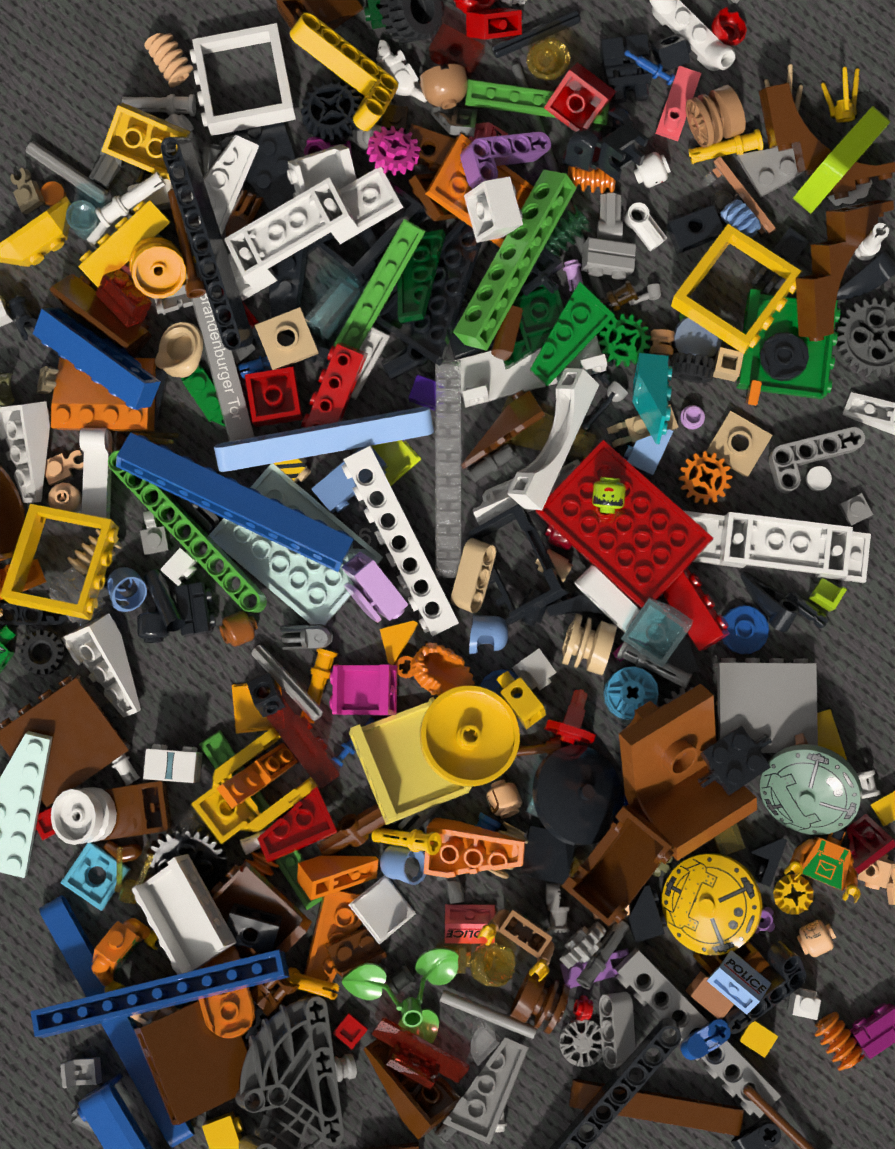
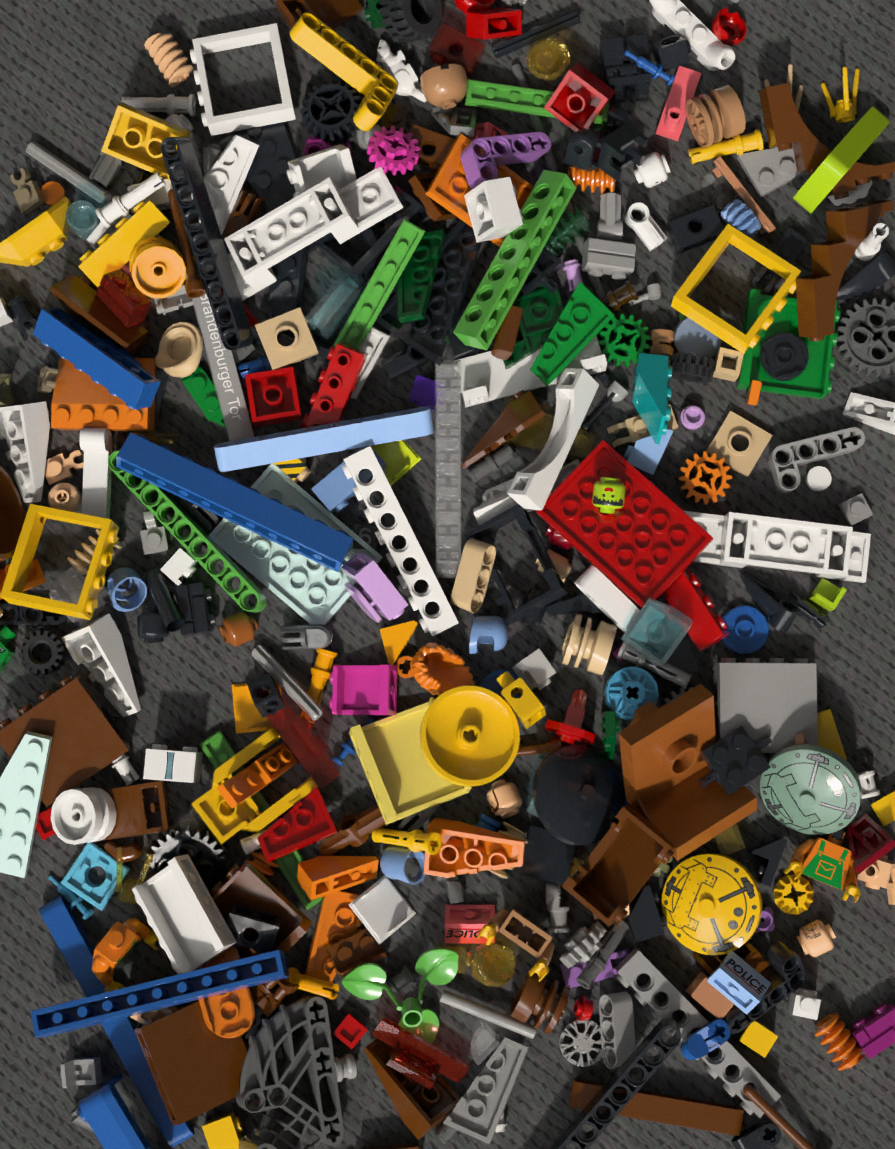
none -> dark azure piece [48,875,94,920]
none -> dark green wing [601,711,620,760]

